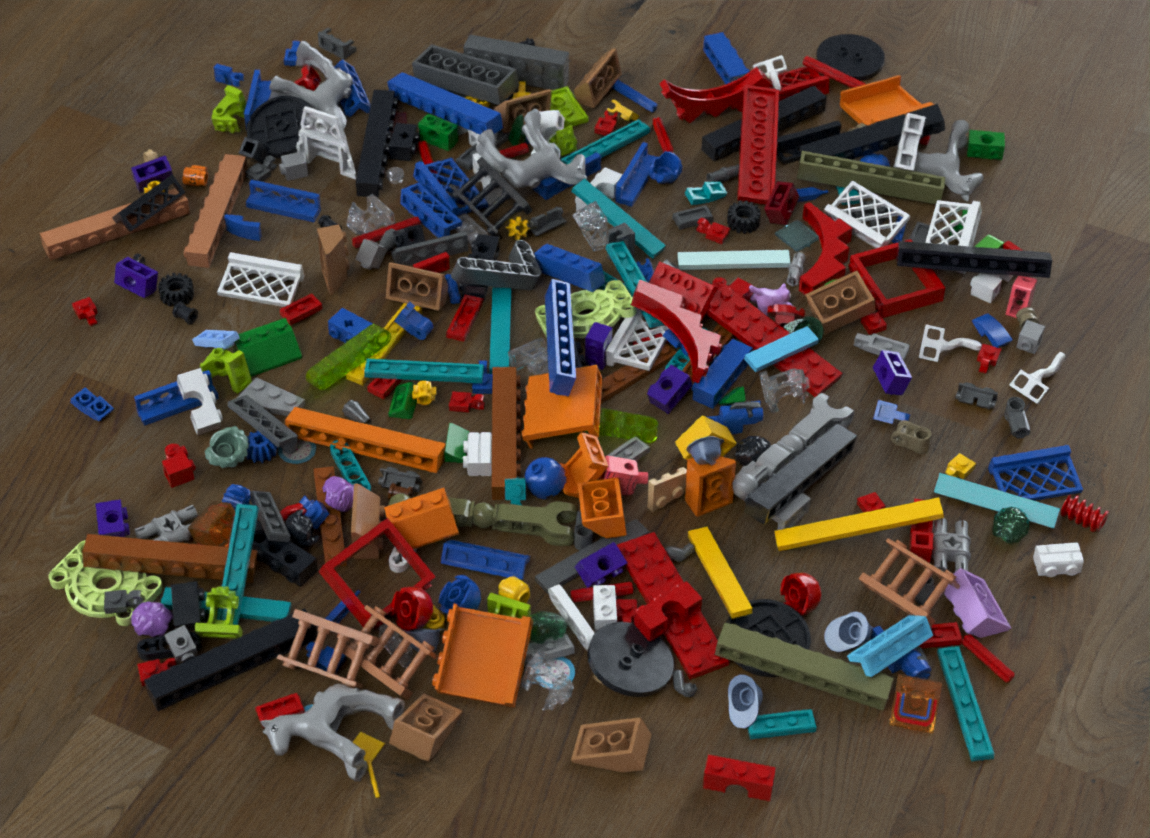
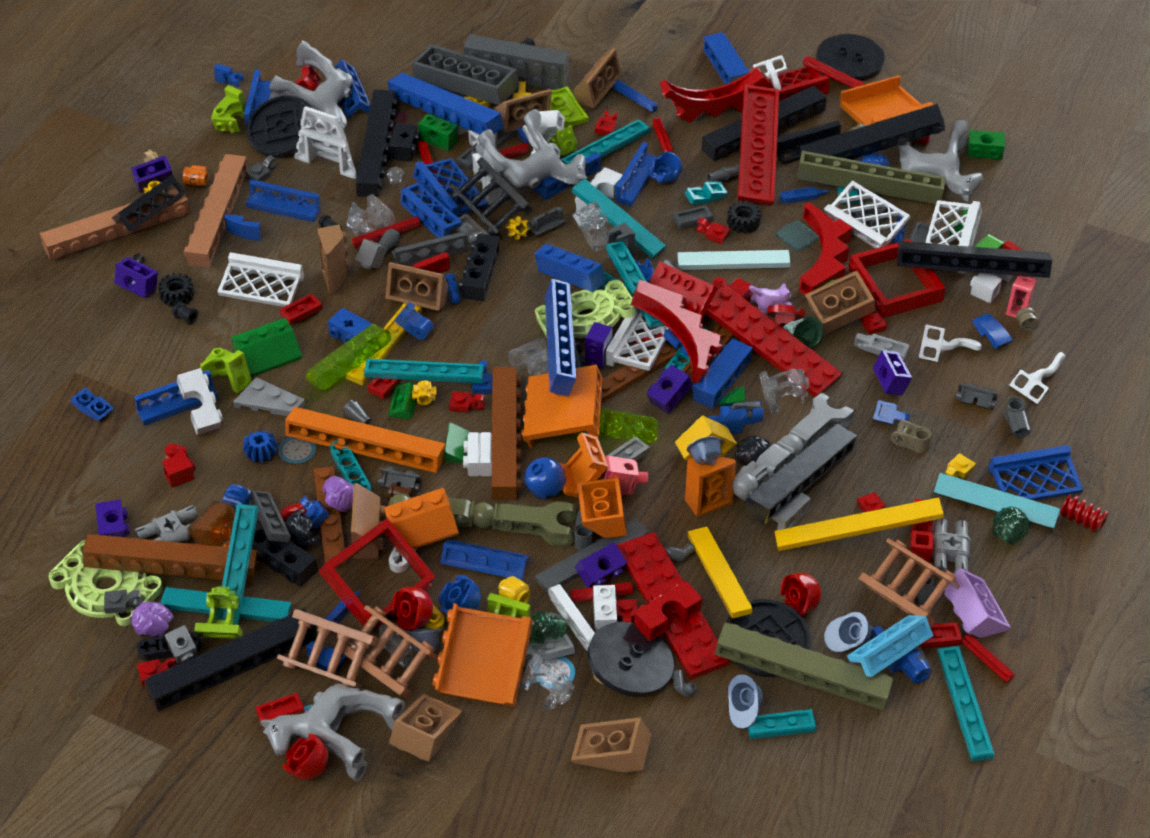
red plate [72,297,98,326] -> none
black brick [171,581,207,631] -> none
light blue plate [192,330,240,349] -> none
sand green hair [204,426,249,468] -> none
dark grey fence [227,395,298,454] -> none
black brick [239,137,270,164] -> none
light grey brick [279,152,308,181] -> none
blue plate [284,41,300,66] -> none
dark grey hinge [318,28,357,60] -> none
yellow piece [353,732,385,798] -> none
black brick [393,224,425,248] -> none
red tile [446,294,483,342] -> none
dark grey beam [451,240,541,290] -> none
teal tile [489,287,511,374] -> none
teal plate [505,478,526,506] -> none
dark green plate [508,115,526,146] -> none
yellow plate [607,100,639,121] -> none
tan wing [647,467,687,512] -> none
red arch [703,754,776,801] -> none
medium azure tile [744,326,819,373] -> none
dark red brick [764,181,799,225] -> none
light grey pin [786,252,805,286] -> none
clear orange slope [889,674,942,734] -> none
white arch [894,113,926,171] -> none
red plate [977,344,1001,374] -> none
light grey brick [1016,320,1045,354] -> none
white brick [1033,543,1083,577] -> none
none -> red cylinder [283,734,329,781]

